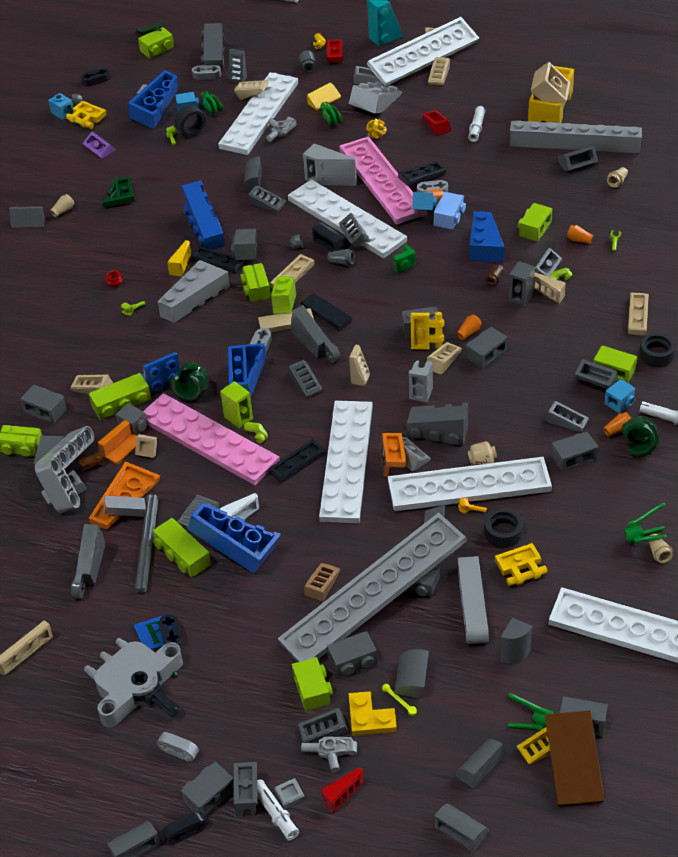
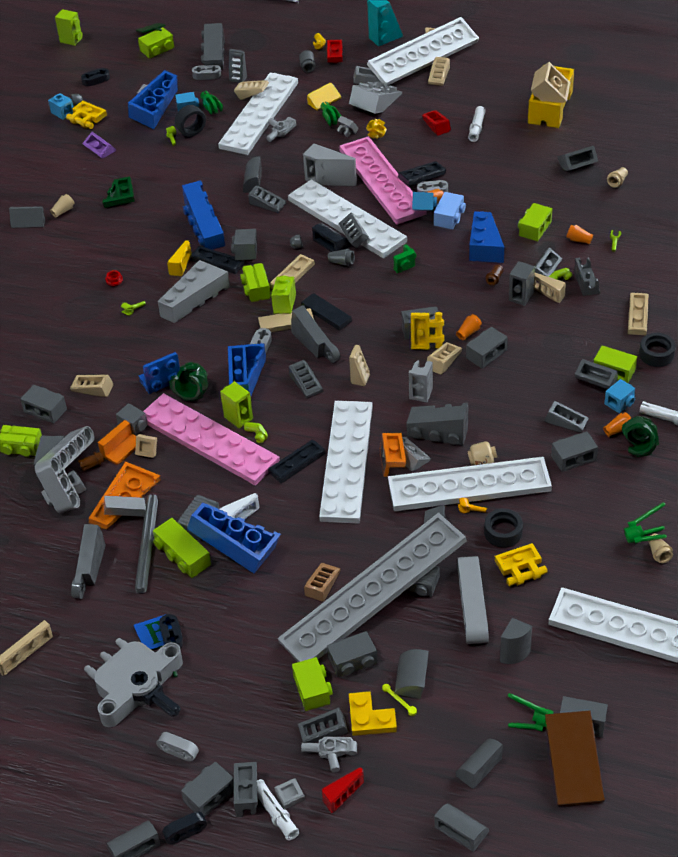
lime brick [89,373,151,420] -> none
light grey brick [510,121,642,153] -> none
yellow slope [517,727,550,765] -> none
none -> lime brick [55,9,82,46]
none -> light grey tile [337,116,359,137]
none -> dark grey hinge [574,258,601,296]

